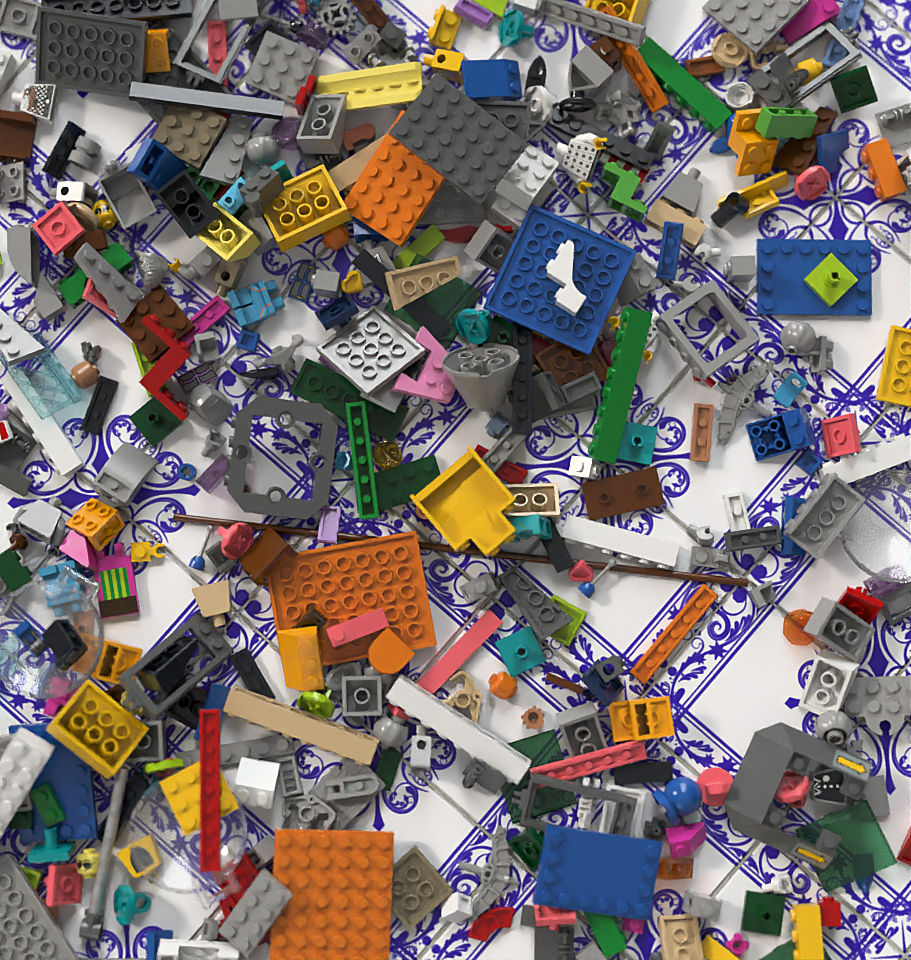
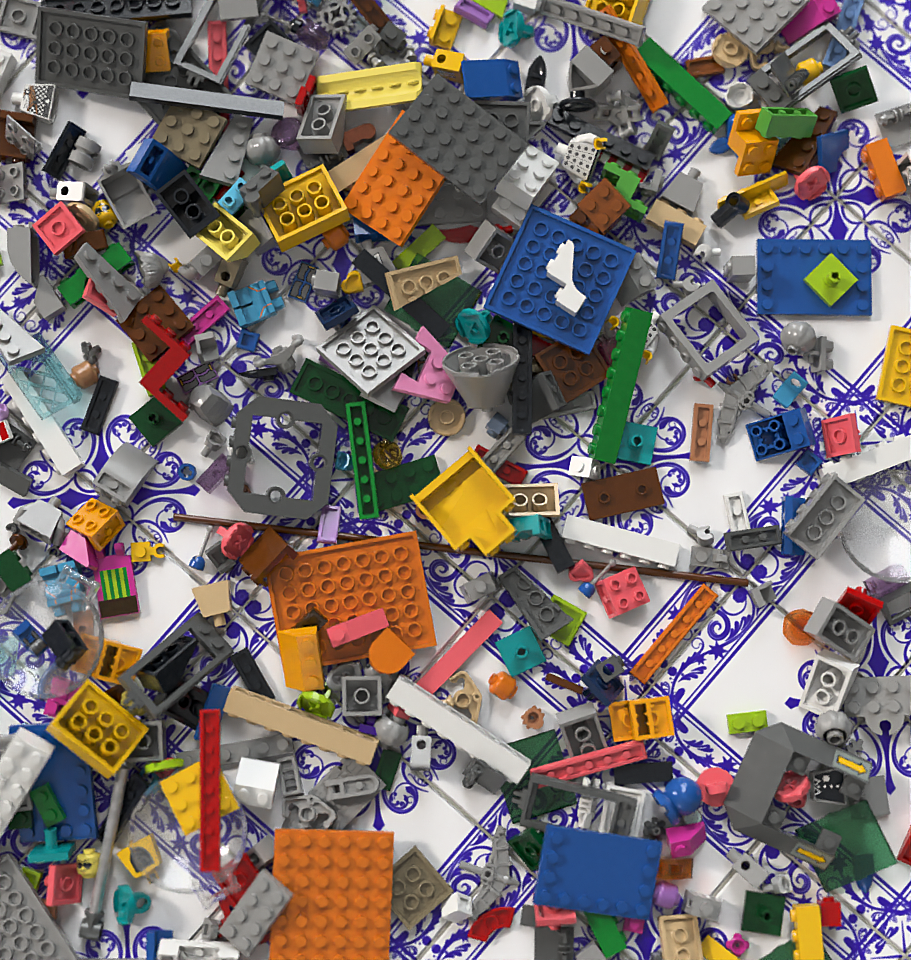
dark grey tile [559,371,603,405] -> none
none -> light grey hinge [5,115,43,161]
none -> dark purple tile [358,716,377,736]
none -> tan tile [428,399,466,436]
none -> dark orange bracket [568,178,632,236]
none -> coral bracket [595,566,650,619]
none -> light grey bracket [637,168,665,197]
none -> medium lavender head [652,880,681,909]
none -> light grey torso [725,847,769,889]
none -> lime plate [726,710,768,734]

